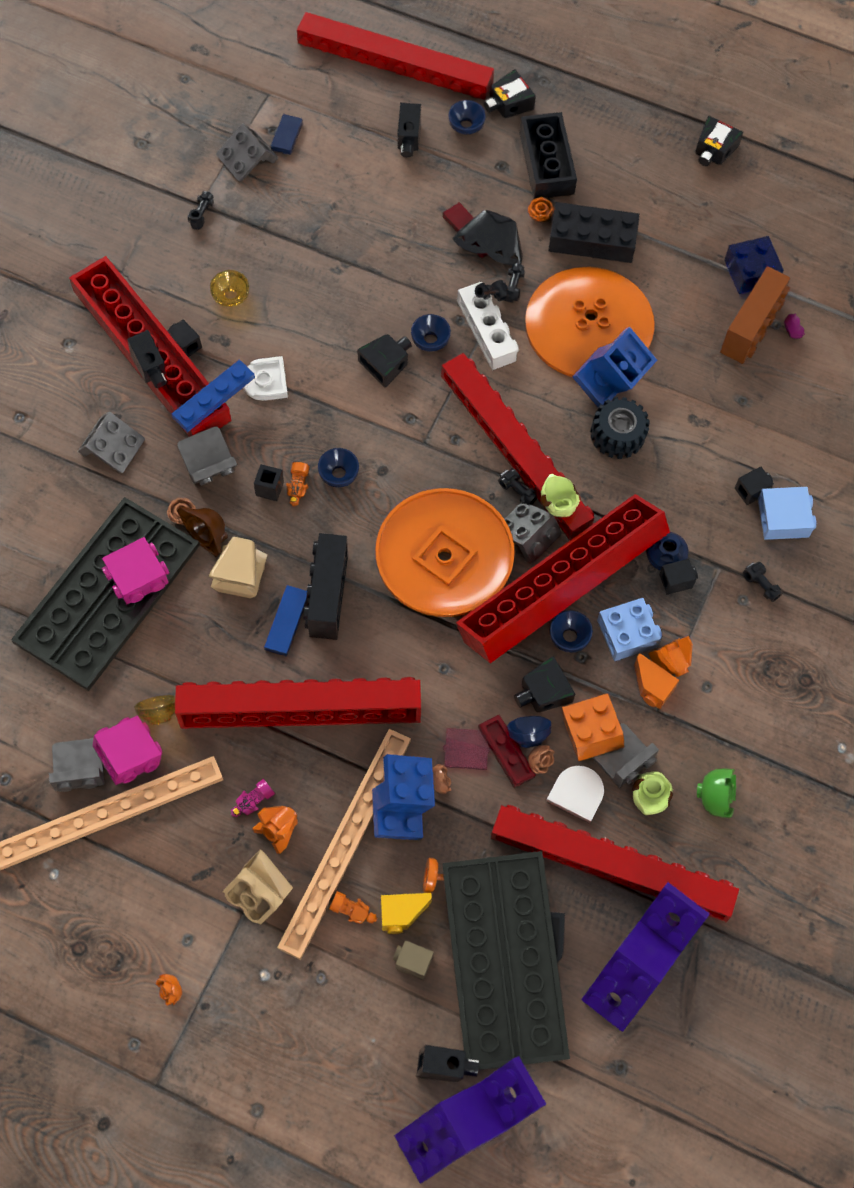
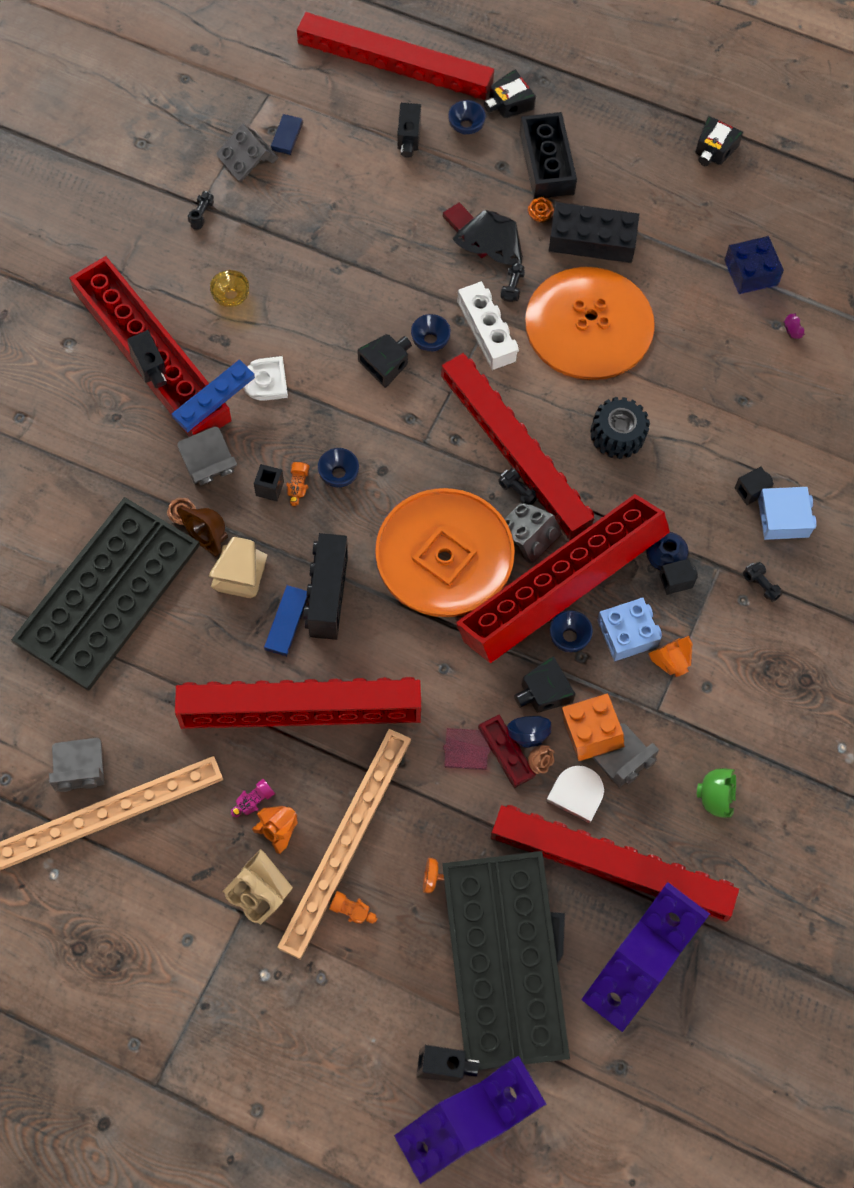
flat silver bracket [77,411,145,474] -> none
dark pink brick [92,715,162,785] -> none
dark pink brick [102,537,169,605] -> none
clear yellow piece [134,695,175,725] -> none
orange plate [156,974,182,1006] -> none
black brick [167,319,202,357] -> none
blue bracket [372,754,435,840] -> none
yellow slope [381,893,432,934] -> none
dark tan brick [393,940,434,980] -> none
nougat plate [433,764,451,794] -> none
black bar [474,280,509,302] -> none
yellowish green hair [540,474,580,517] -> none
blue bracket [572,327,657,407] -> none
yellowish green hair [632,771,673,815] -> none
orange slope [634,653,679,709] -> none
dark orange brick [720,266,791,364] -> none

